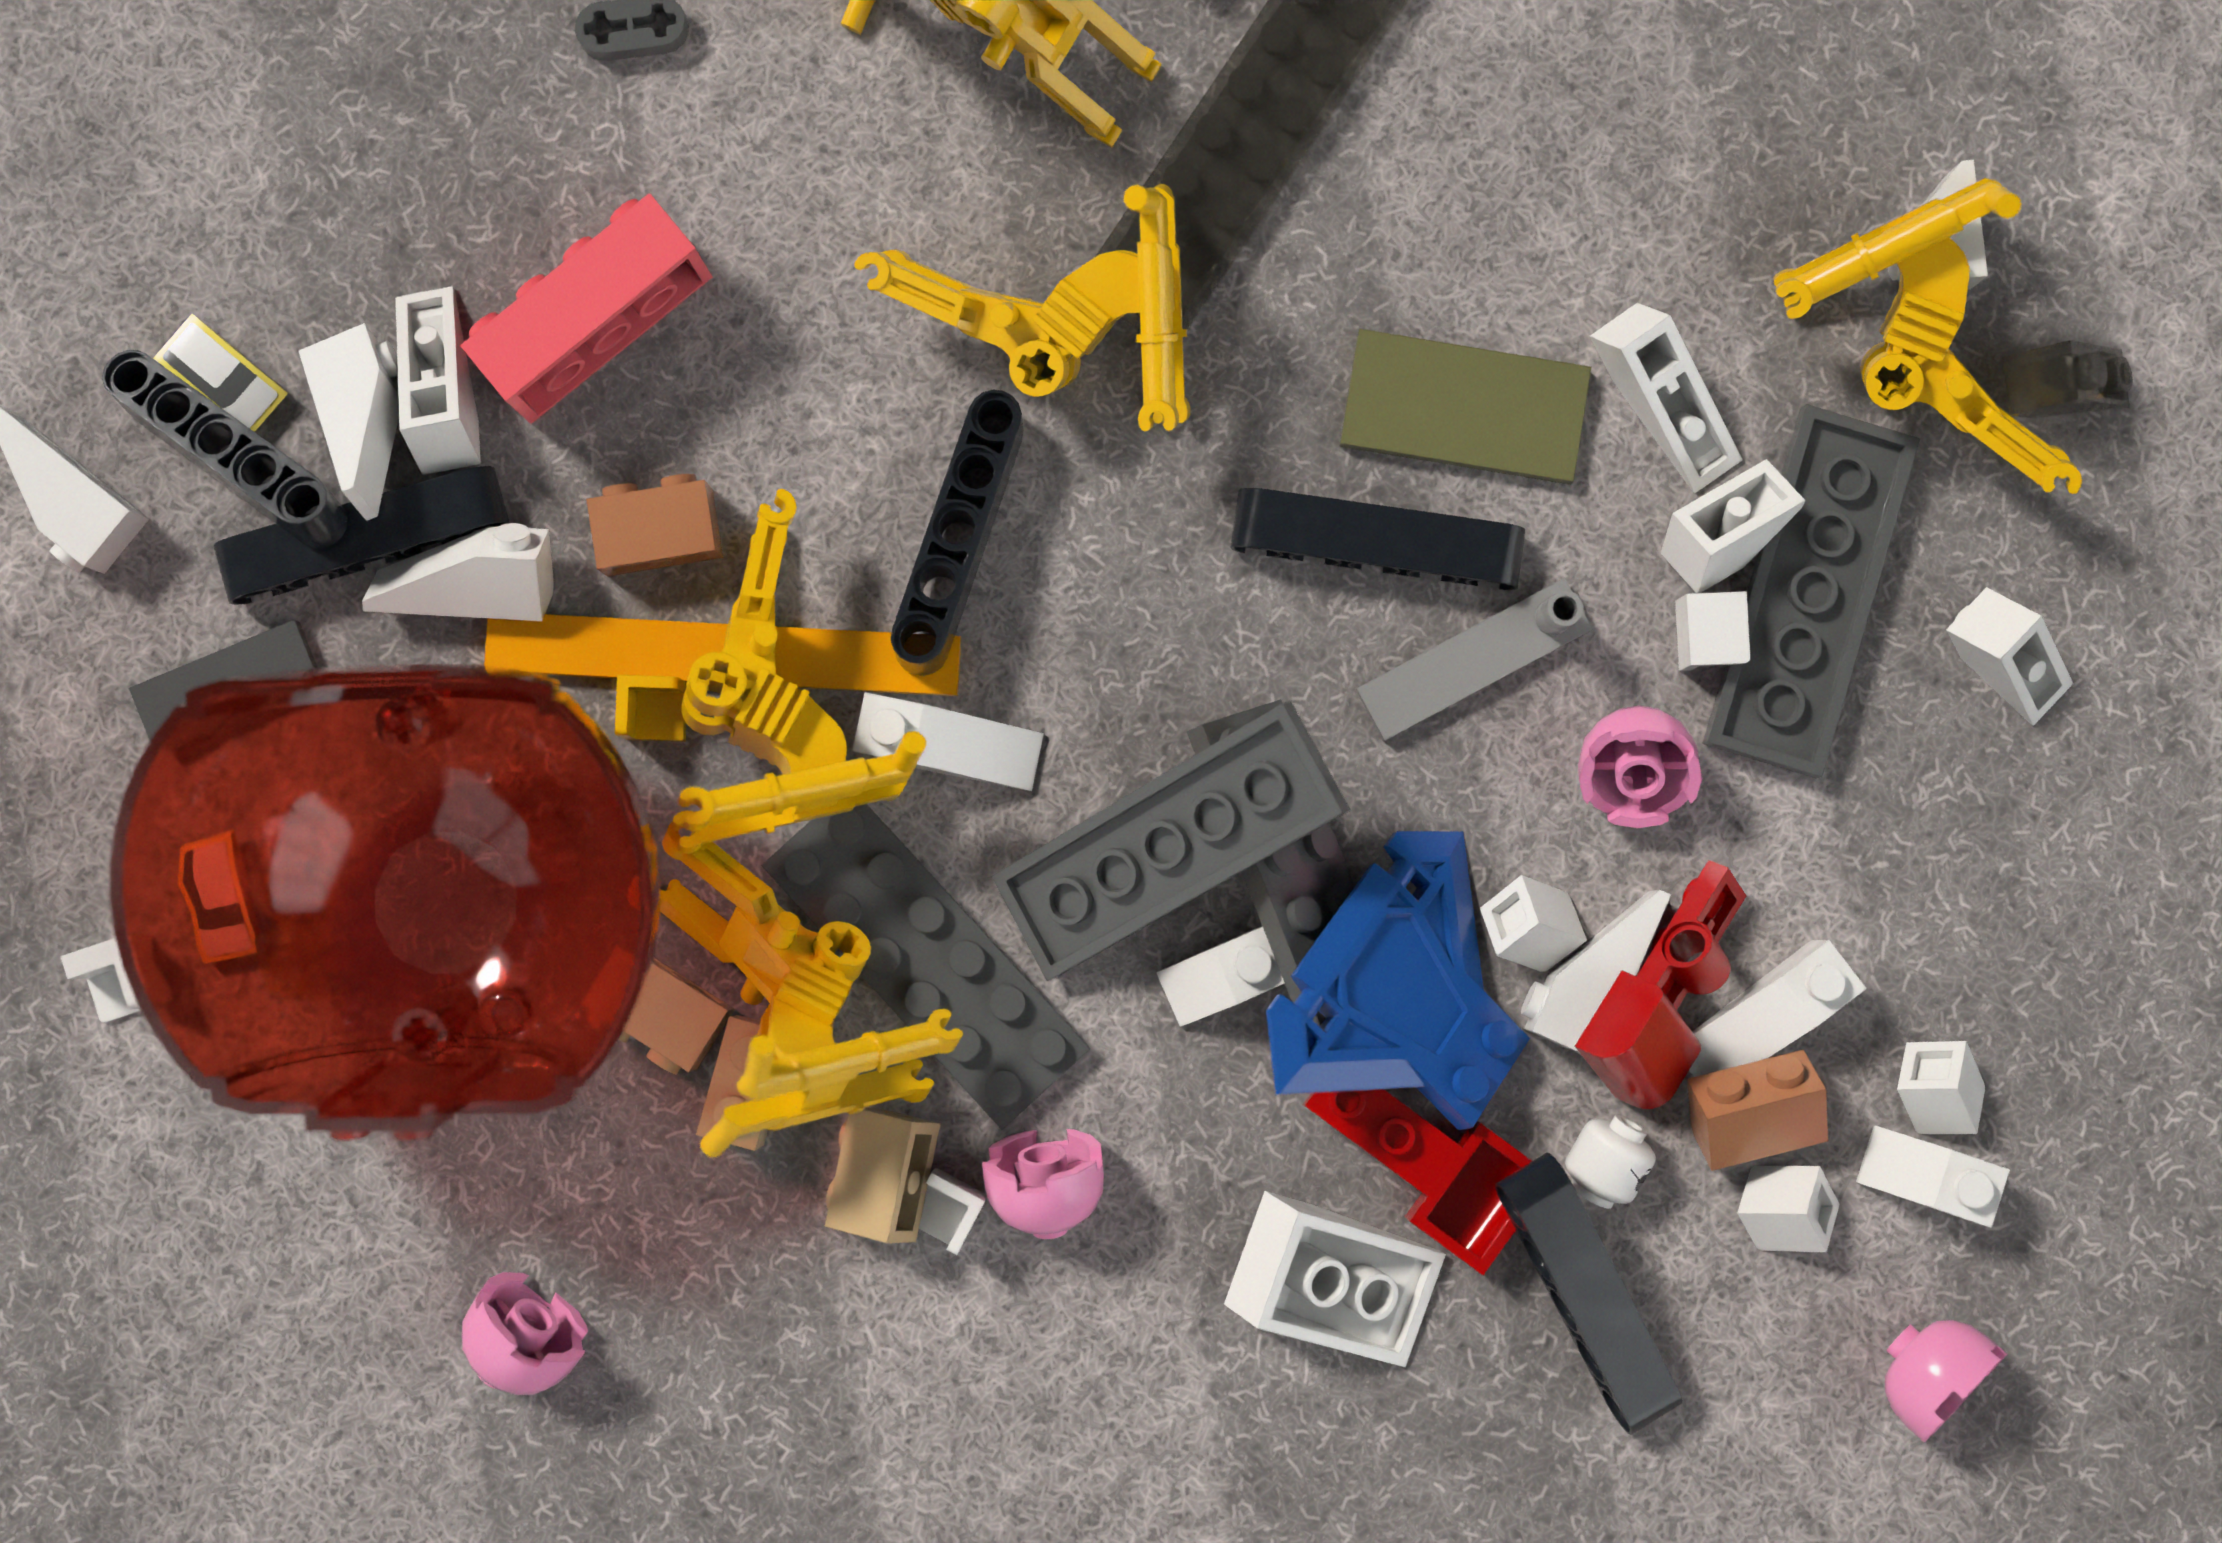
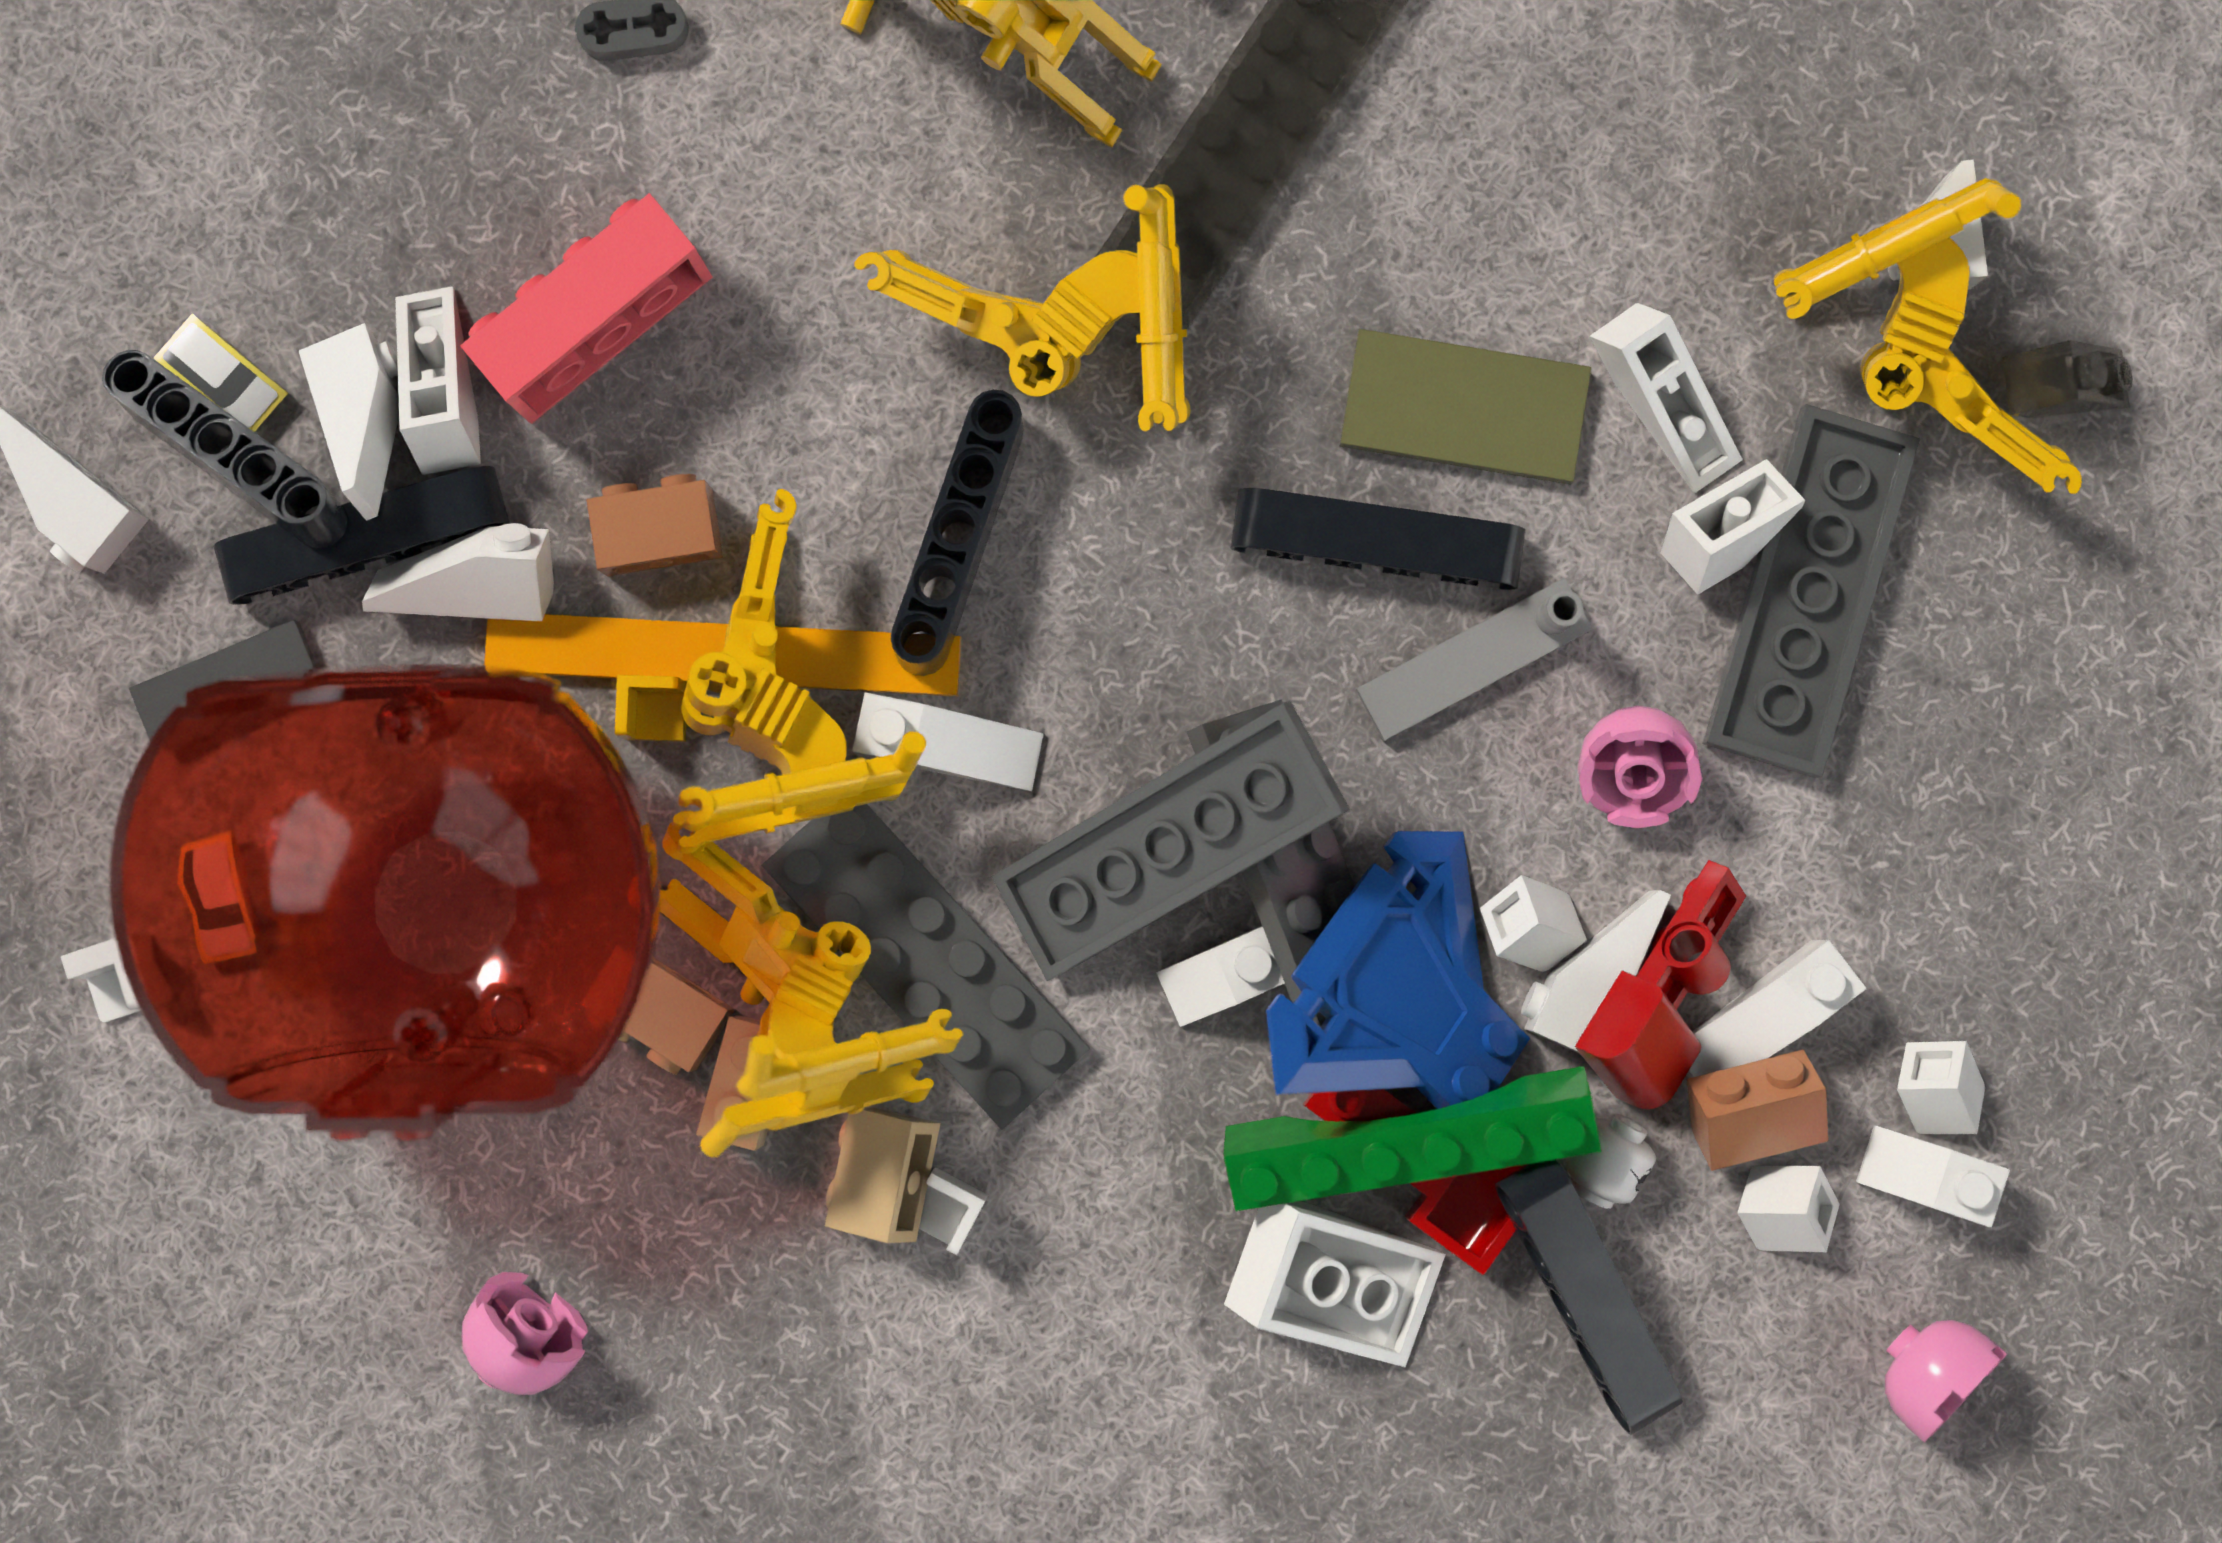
bright pink cylinder [982,1129,1104,1239] -> none
white panel [1675,591,1750,671] -> none
white slope [1946,587,2073,726] -> none
none -> green arch [1223,1066,1602,1212]

